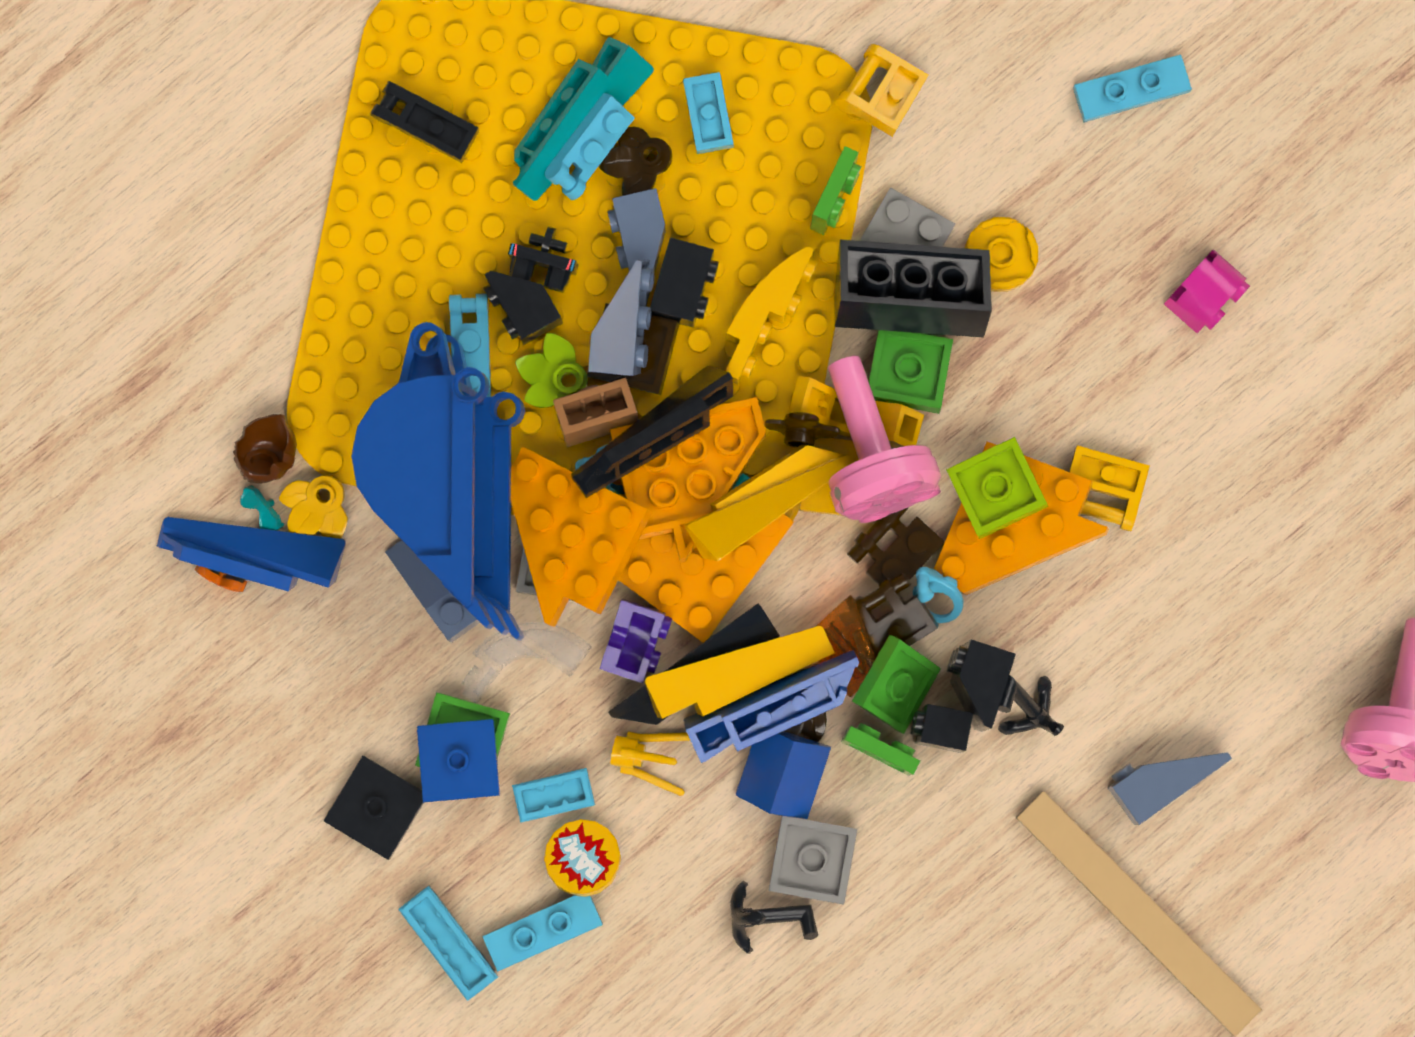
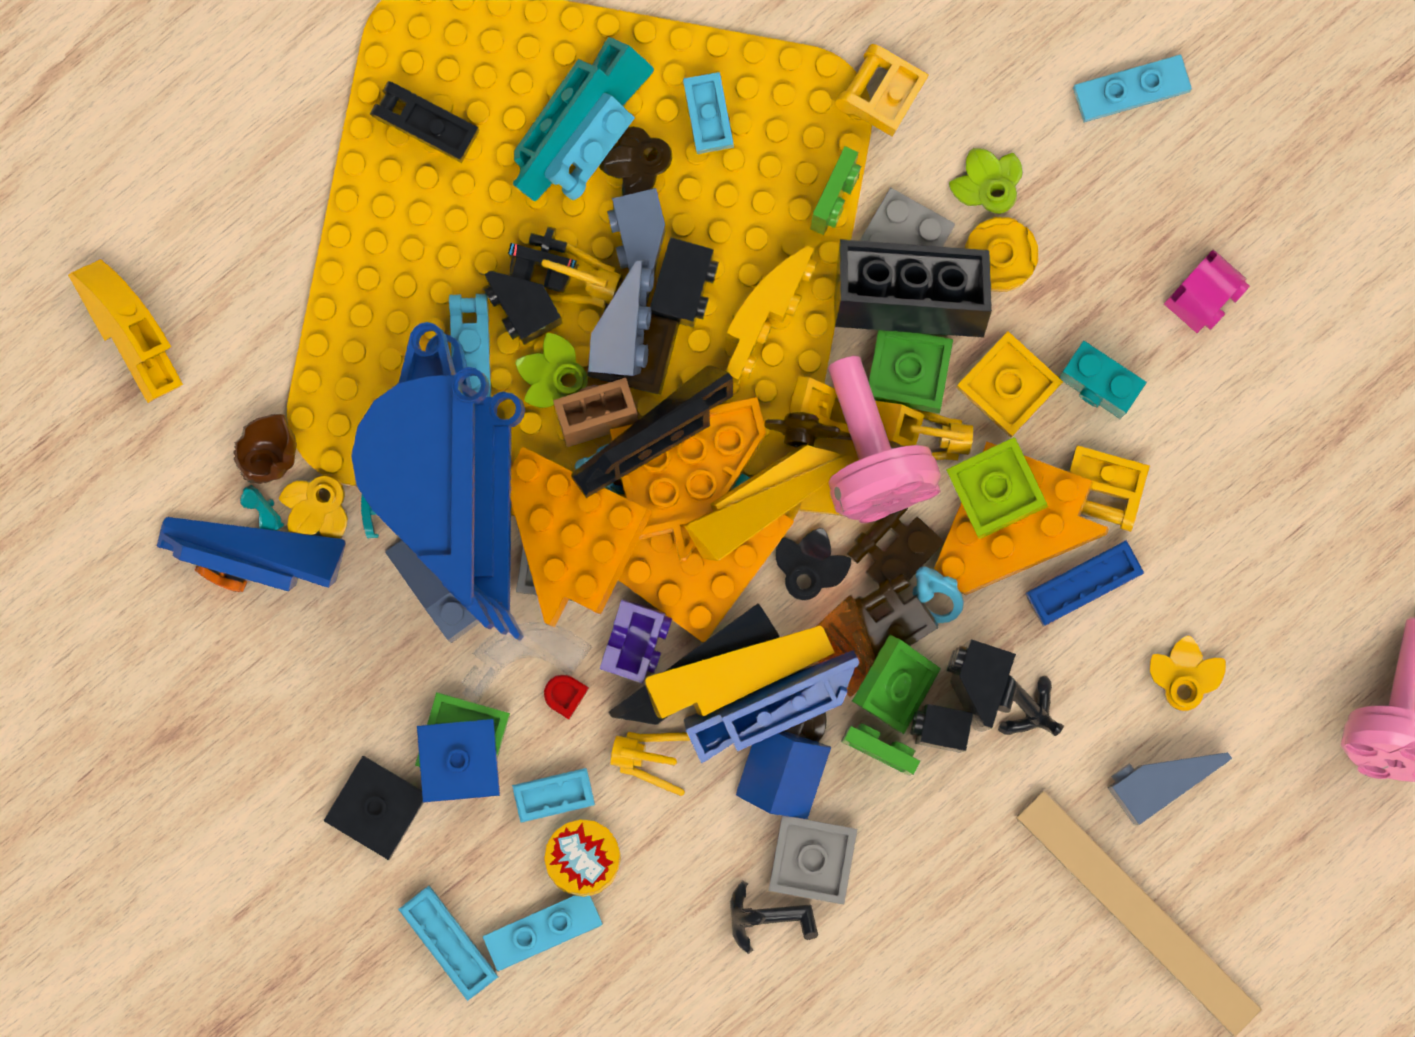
none -> yellow slope [68,259,183,403]
none -> teal piece [361,495,379,539]
none -> yellow plant [541,236,623,307]
none -> red tile [544,675,589,720]
none -> black plate [776,528,851,601]
none -> yellow plant [909,409,973,461]
none -> lime plate [949,148,1023,214]
none -> yellow plate [956,331,1063,438]
none -> blue plate [1025,540,1144,627]
none -> teal brick [1059,341,1147,419]
none -> yellow plate [1150,635,1226,711]

